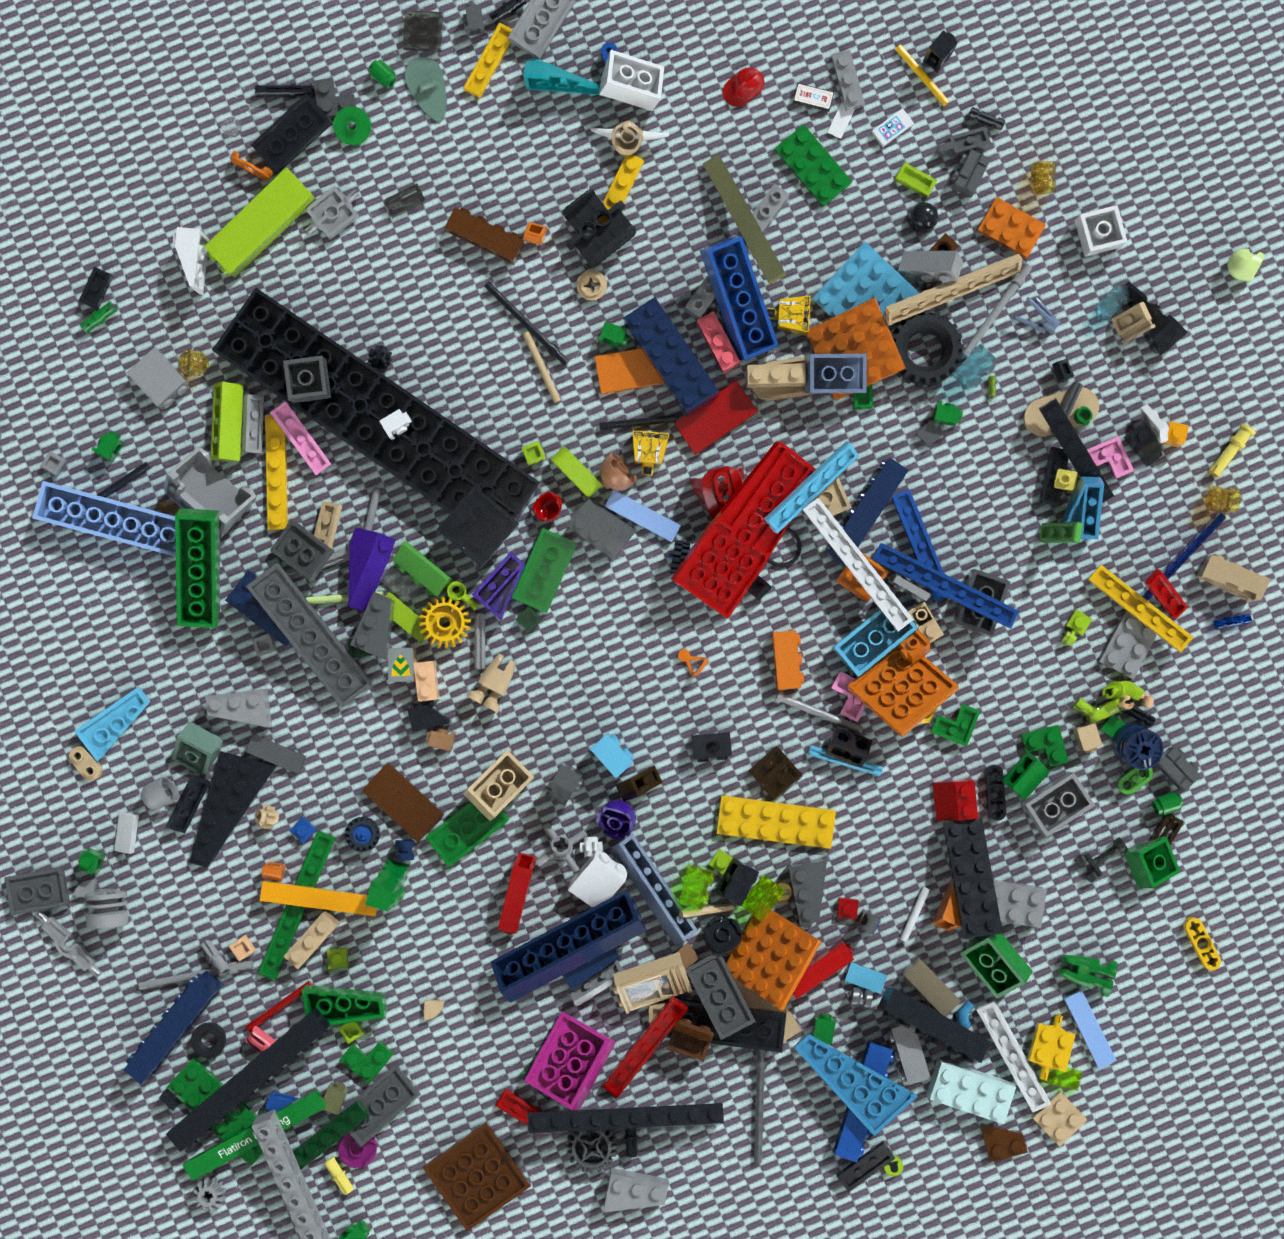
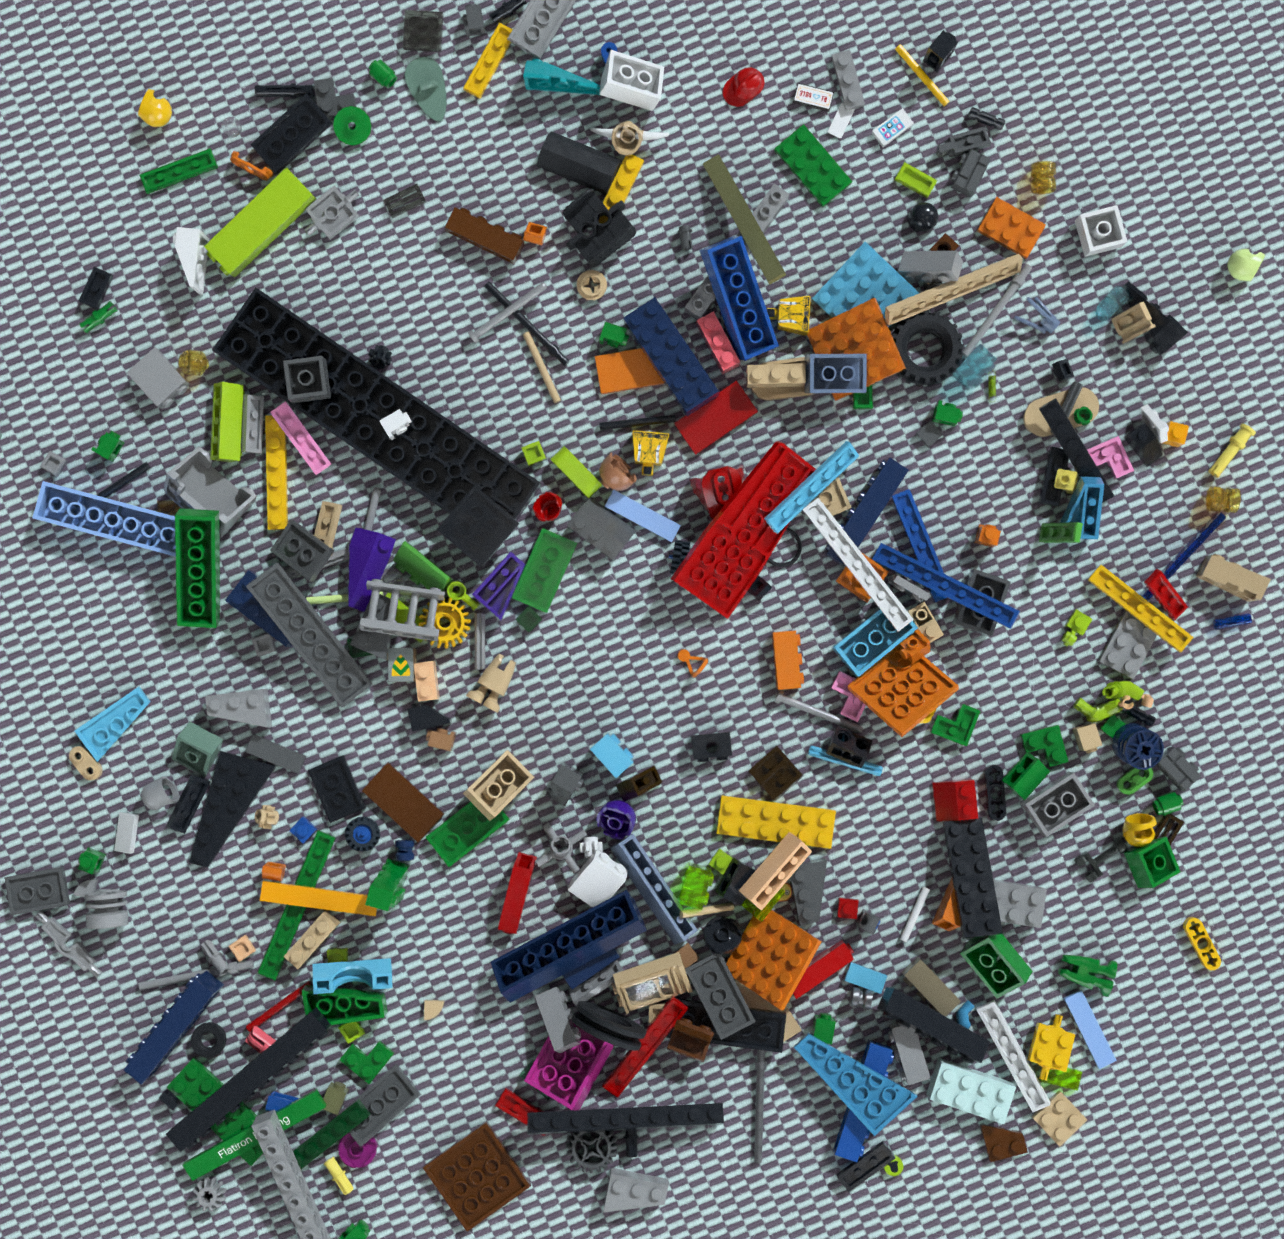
none -> yellow helmet [138,89,172,127]
none -> green tile [139,148,218,194]
none -> black tile [308,755,366,823]
none -> medium azure arch [312,958,392,994]
none -> light grey fence [360,579,445,641]
none -> light grey bar [468,283,547,344]
none -> light grey brick [535,987,581,1053]
none -> black piece [537,131,622,195]
none -> black tyre [571,1001,647,1051]
none -> dark grey pin [677,225,693,251]
none -> light nougat brick [739,832,812,911]
none -> orange brick [974,524,1001,548]
none -> yellow helmet [1123,813,1157,847]

